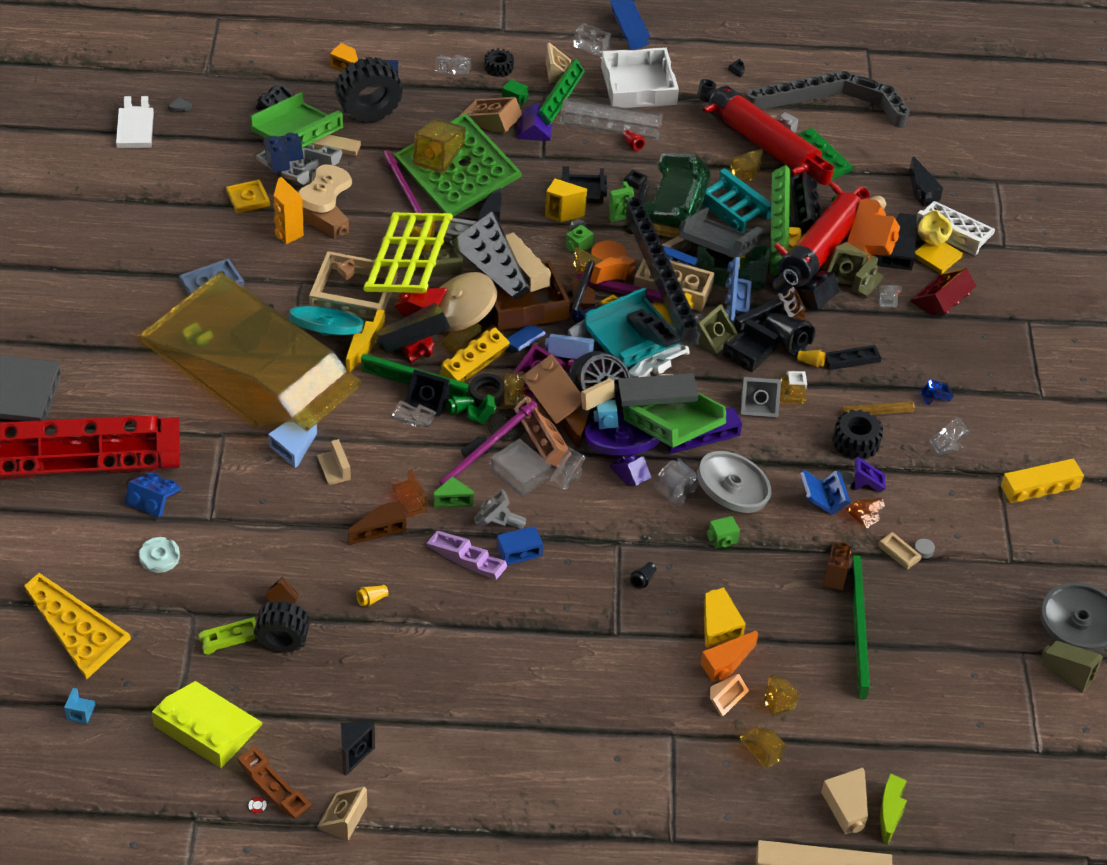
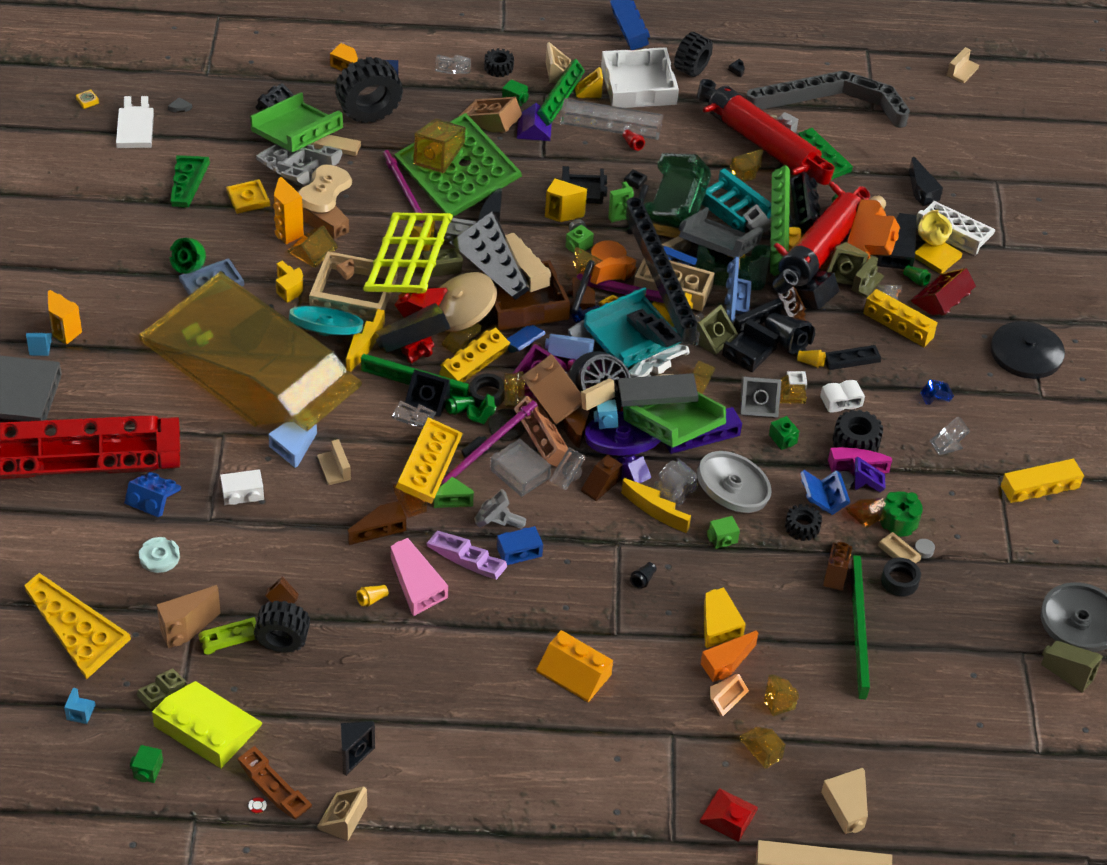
dark blue brick [263,133,304,173] -> none
clear brick [574,23,611,58] -> none
pearl gold axle [841,401,915,415] -> none
lime slope [880,774,907,845] -> none
none -> dark azure slope [26,333,52,356]
none -> light orange slope [48,290,82,345]
none -> tile [76,90,99,109]
none -> green brick [130,745,163,783]
none -> olive slope [137,669,186,709]
none -> medium nougat slope [157,585,221,648]
none -> green cylinder [169,238,206,274]
none -> green wing [171,155,210,208]
none -> white brick [220,469,264,505]
none -> yellow brick [276,260,303,303]
none -> clear yellow slope [287,225,338,267]
none -> bright pink slope [391,538,448,616]
none -> yellow plate [395,417,463,504]
none -> light orange slope [536,630,613,702]
none -> yellow slope [575,67,603,98]
none -> reddish brown slope [581,455,623,501]
none -> yellow slope [621,478,691,533]
none -> black tyre [674,32,713,77]
none -> clear yellow slope [692,361,716,394]
none -> red slope [699,788,758,842]
none -> light grey brick [743,204,771,233]
none -> green brick [769,416,800,450]
none -> black tyre [785,504,822,541]
none -> white brick [820,380,865,412]
none -> dark pink slope [828,447,892,476]
none -> yellow brick [863,289,938,347]
none -> green brick [880,492,923,537]
none -> black tyre [881,558,921,597]
none -> green cone [903,265,931,286]
none -> tan panel [947,47,979,83]
none -> black dish [991,321,1065,379]

